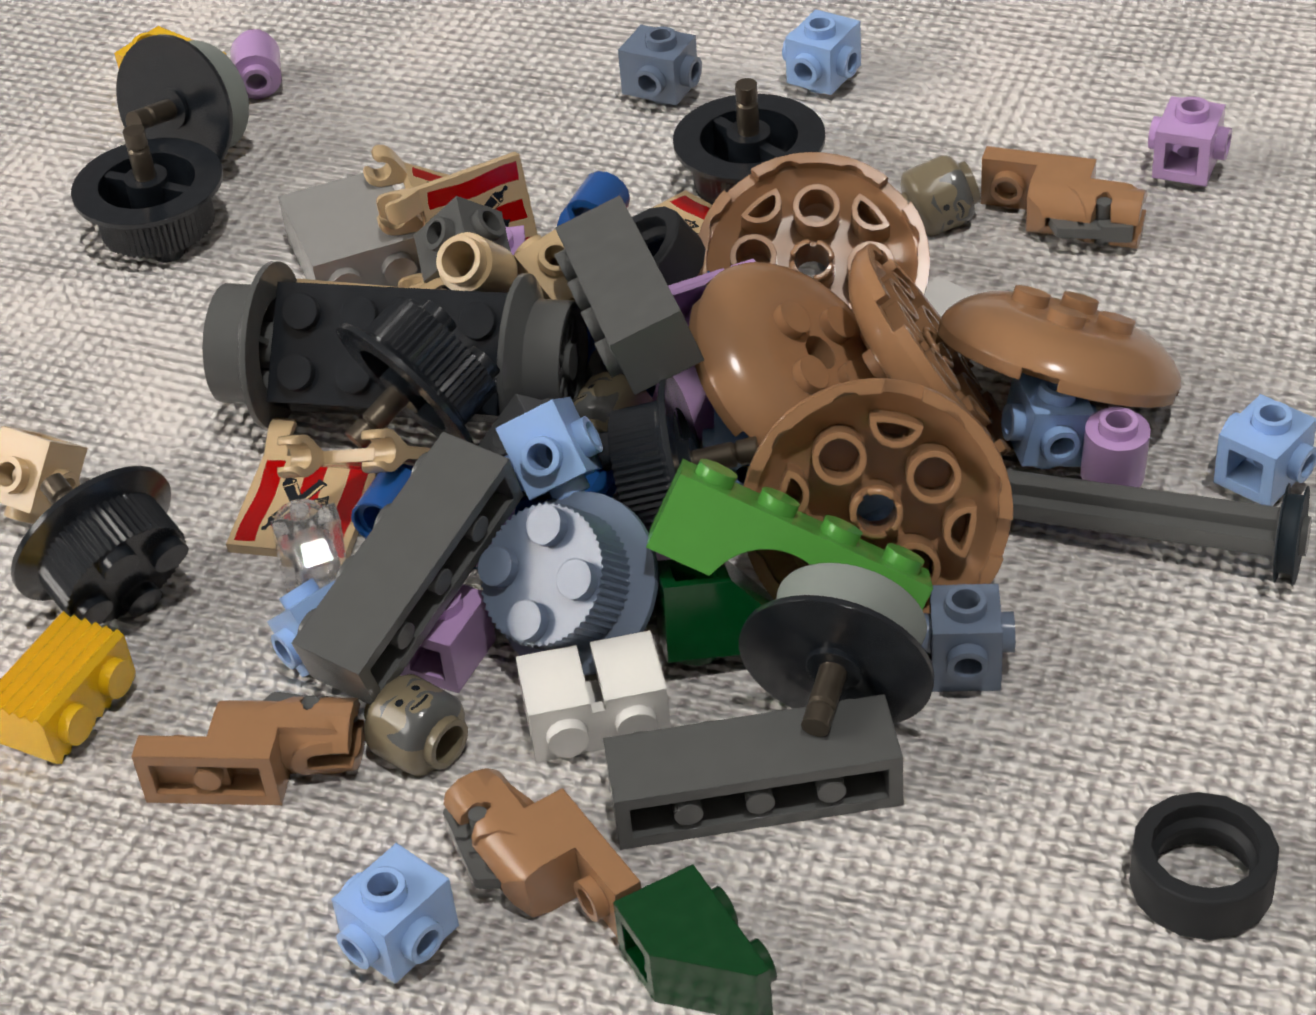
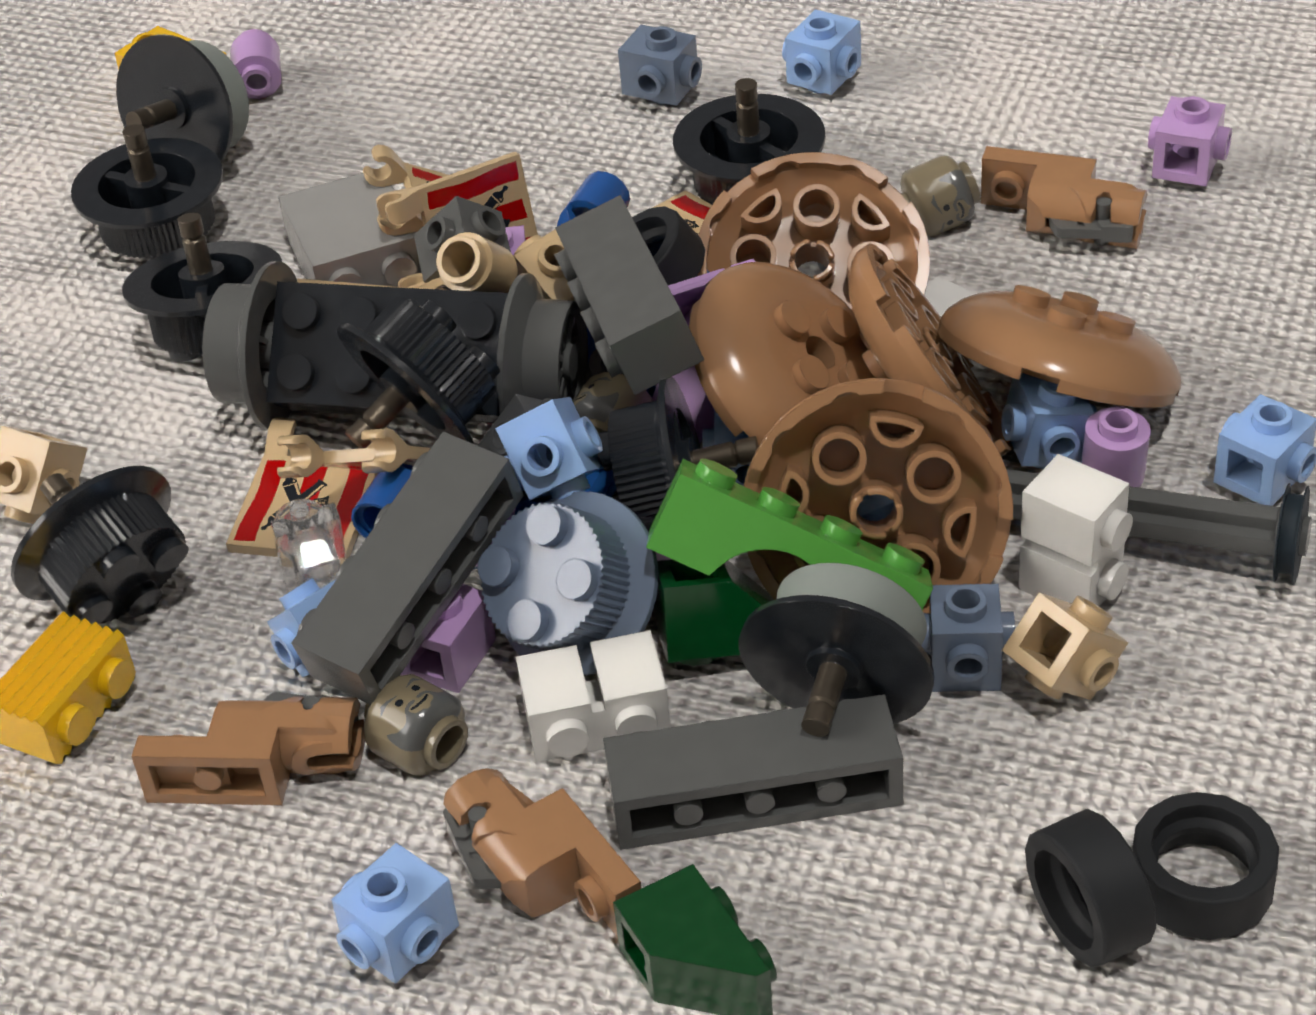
none -> black piece [122,213,282,362]
none -> tan brick [1001,592,1129,700]
none -> white piece [1019,454,1133,607]
none -> black tyre [1025,809,1156,967]

